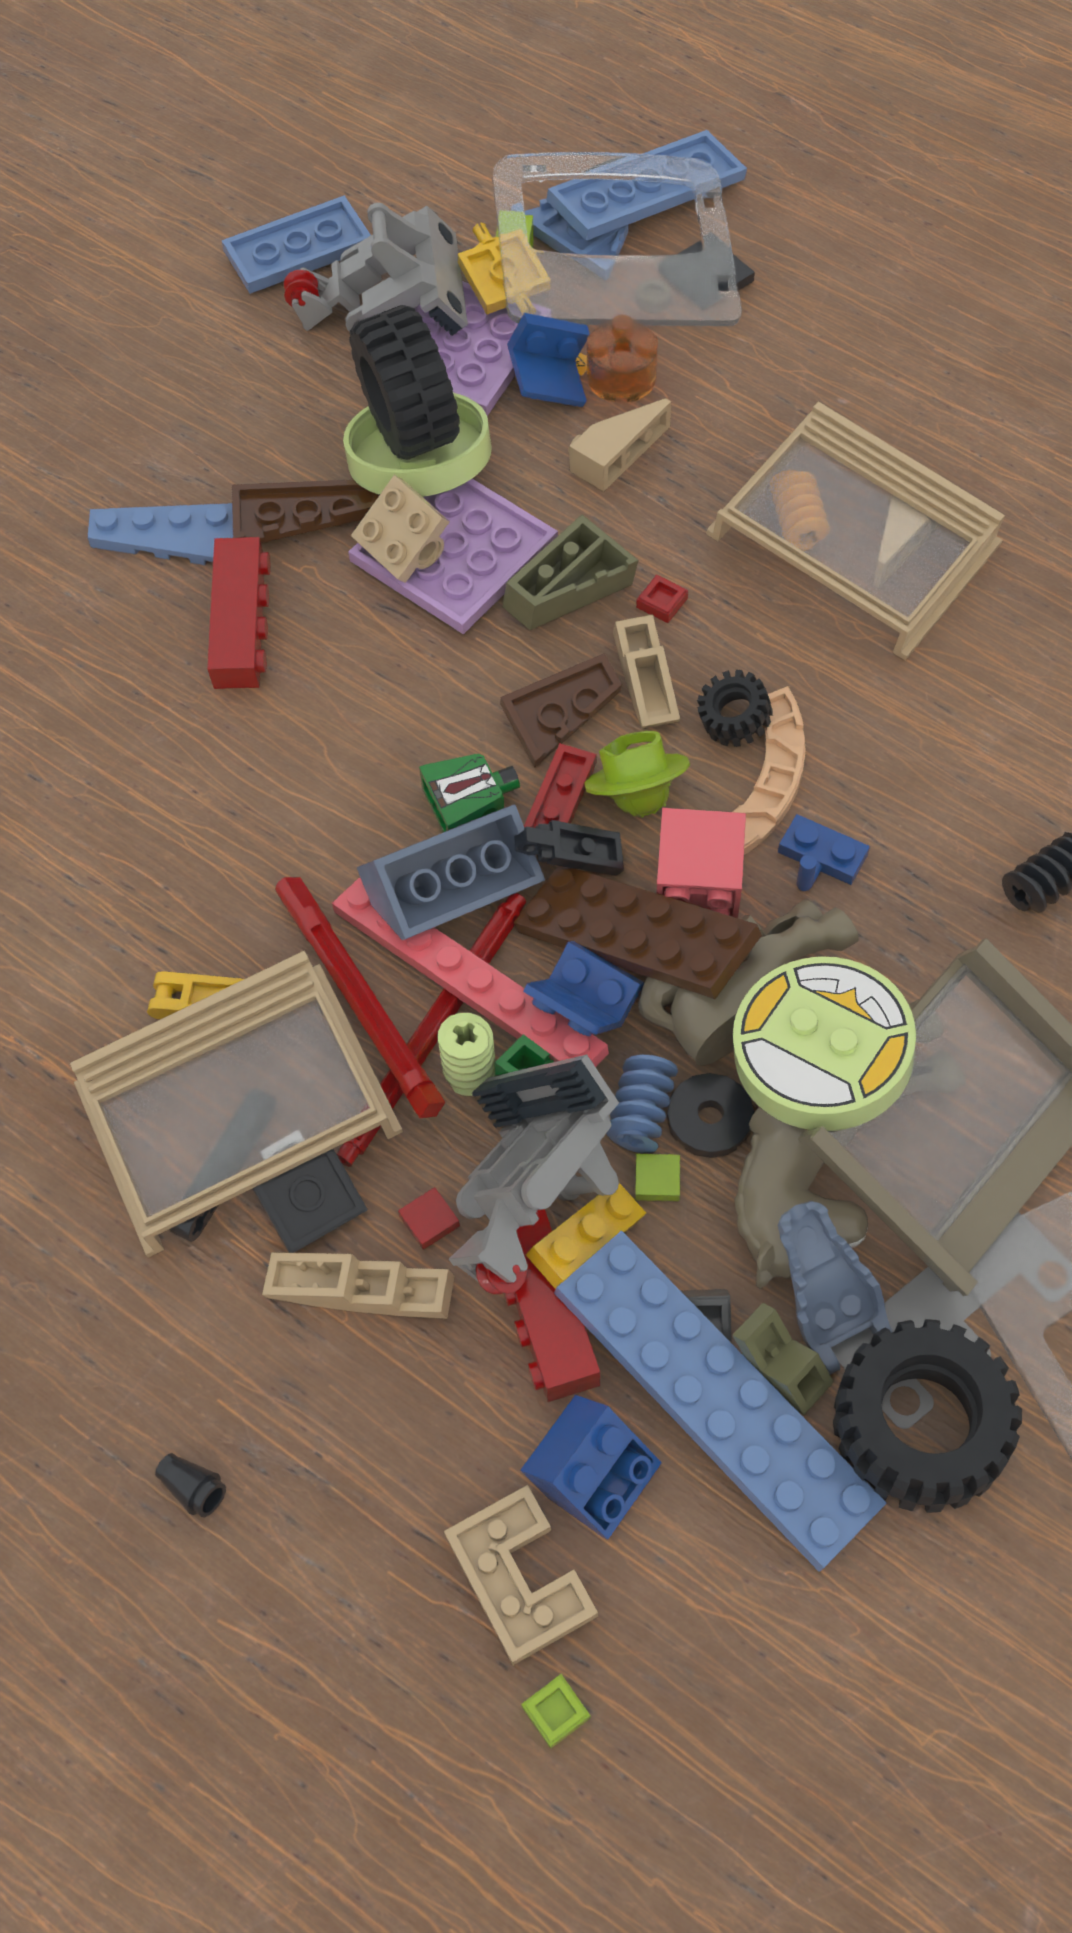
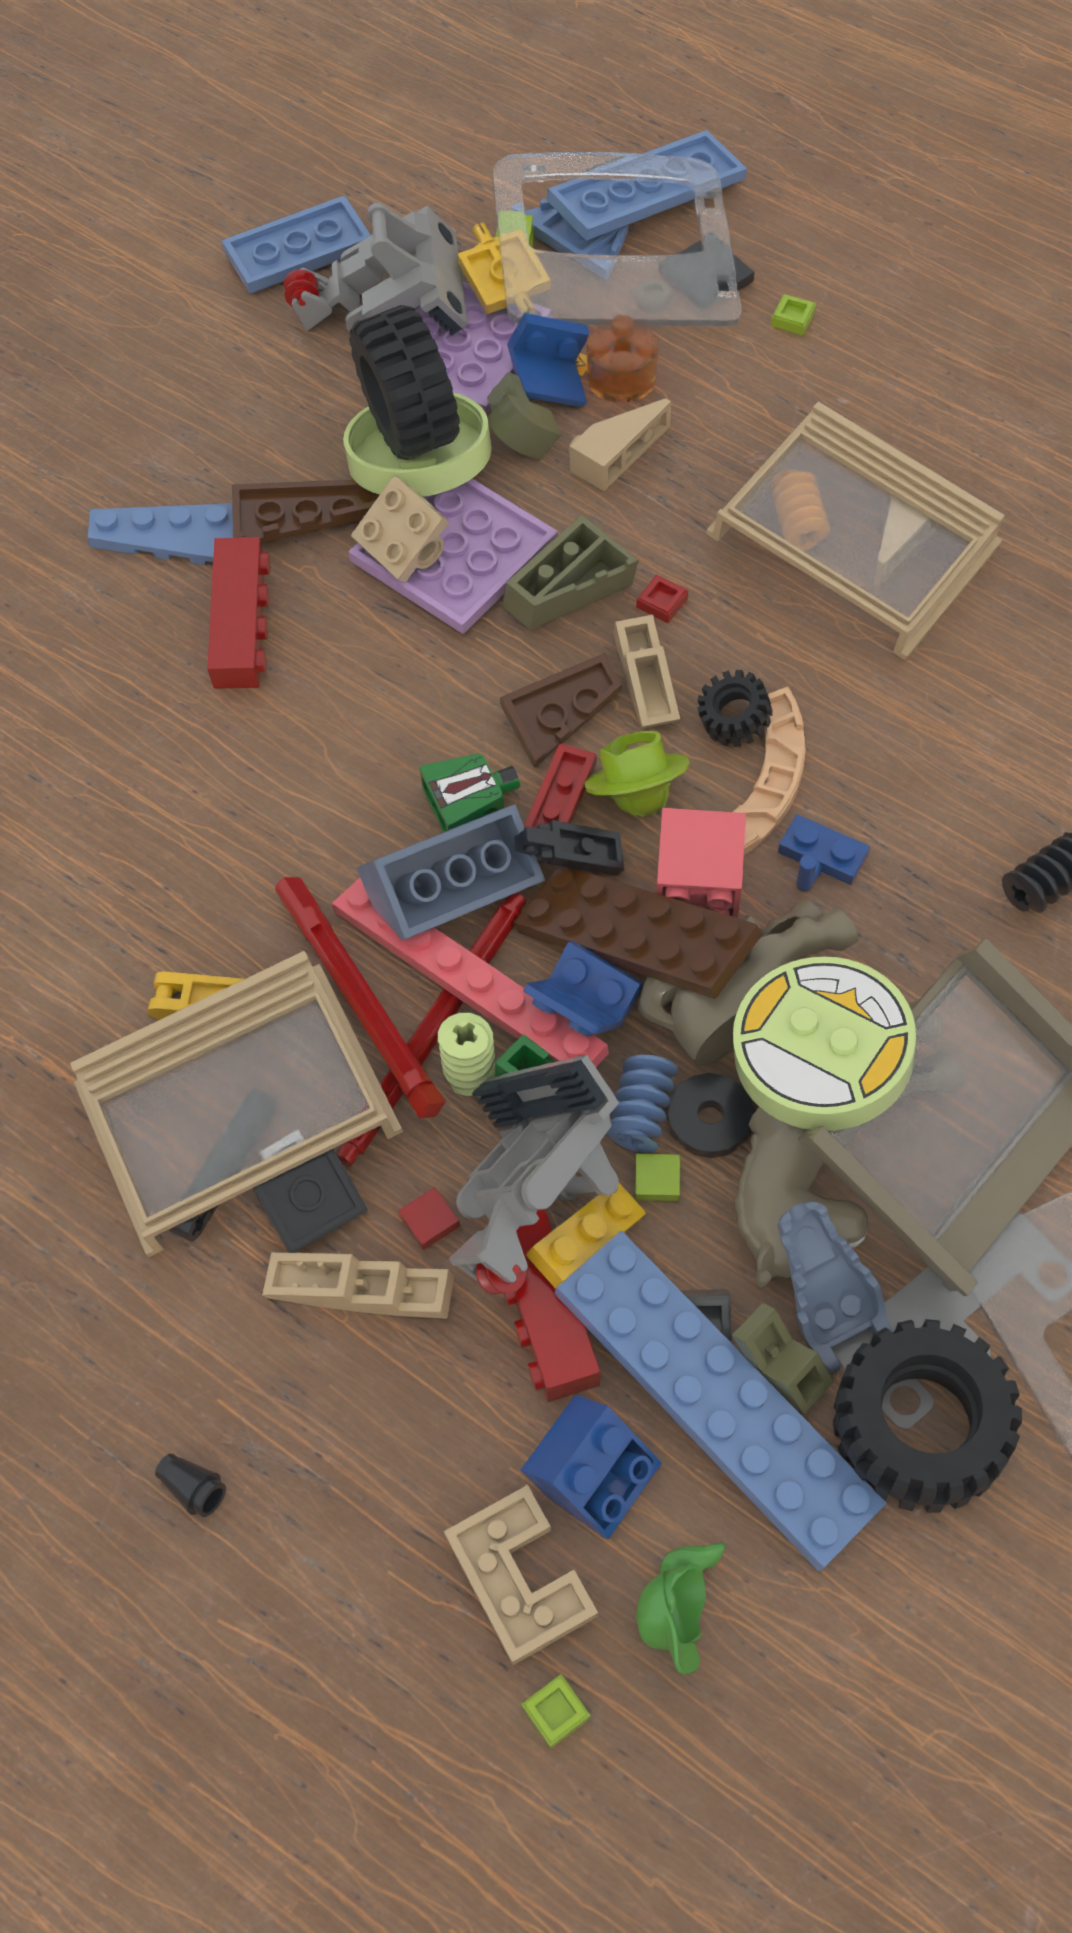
none -> olive brick [487,372,561,460]
none -> bright green hair [635,1542,725,1674]
none -> lime tile [771,294,816,336]

